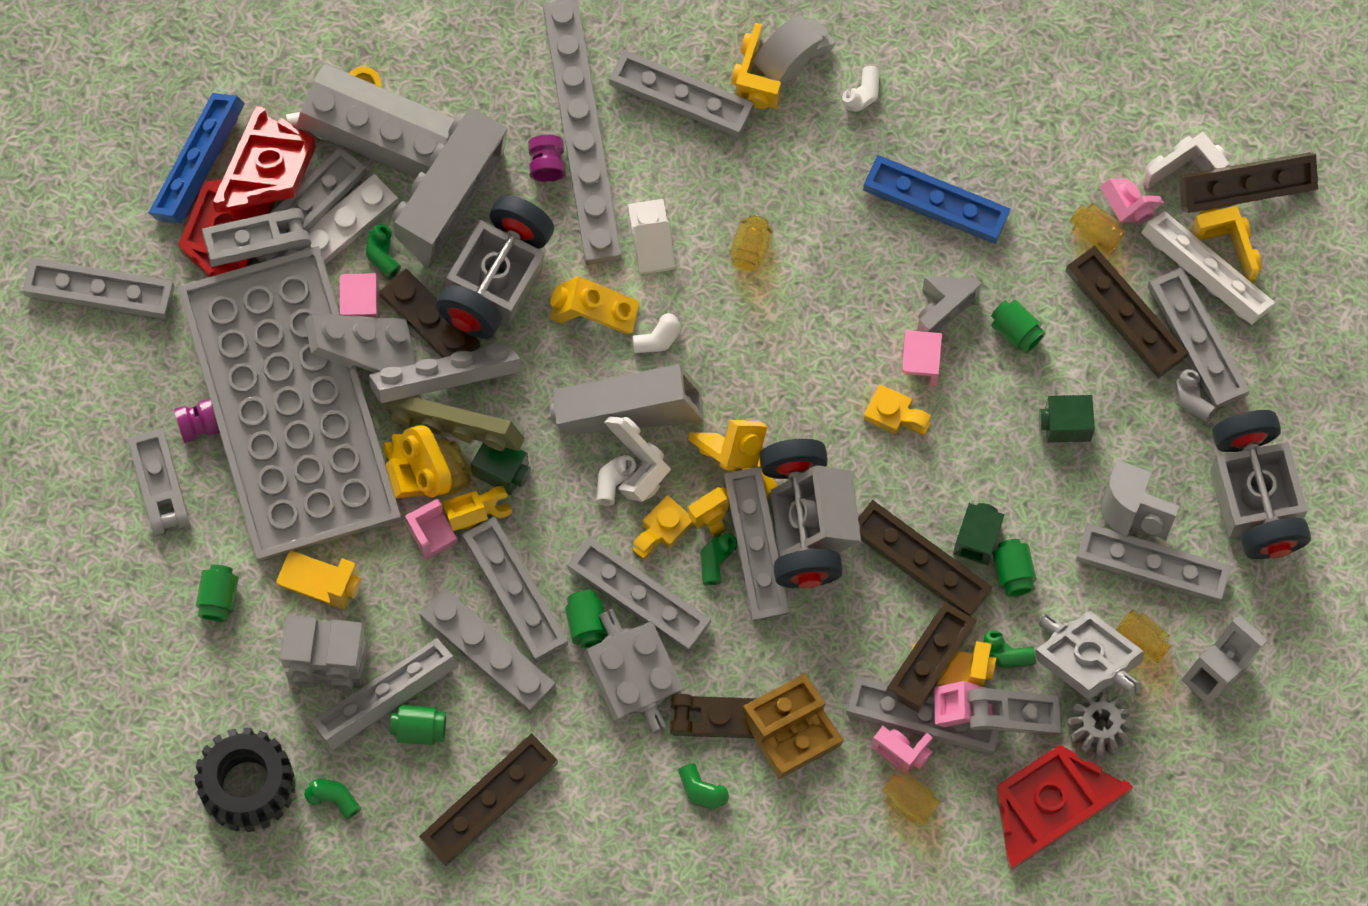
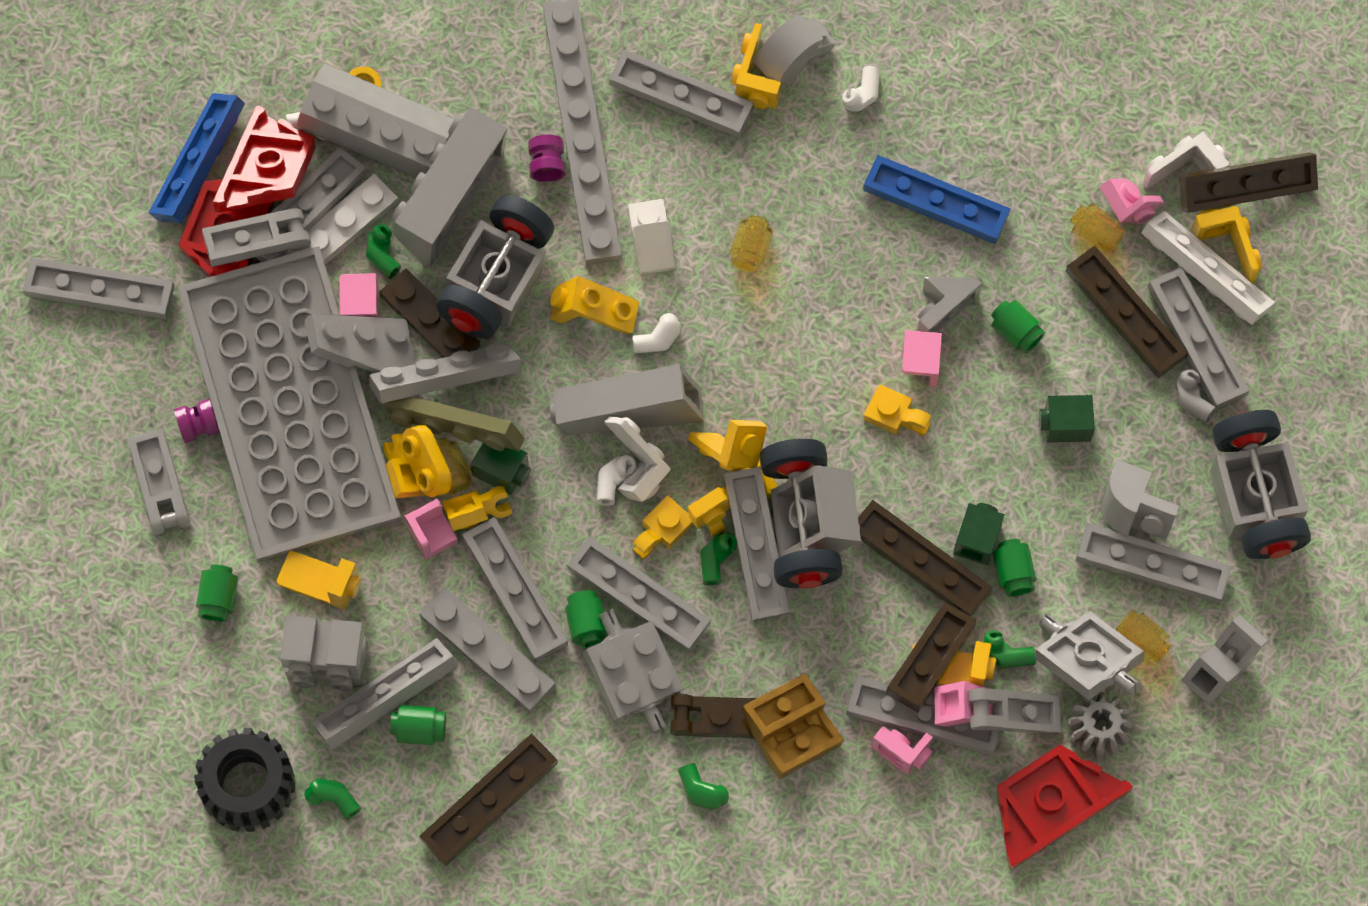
clear yellow brick [882,771,941,826] -> none

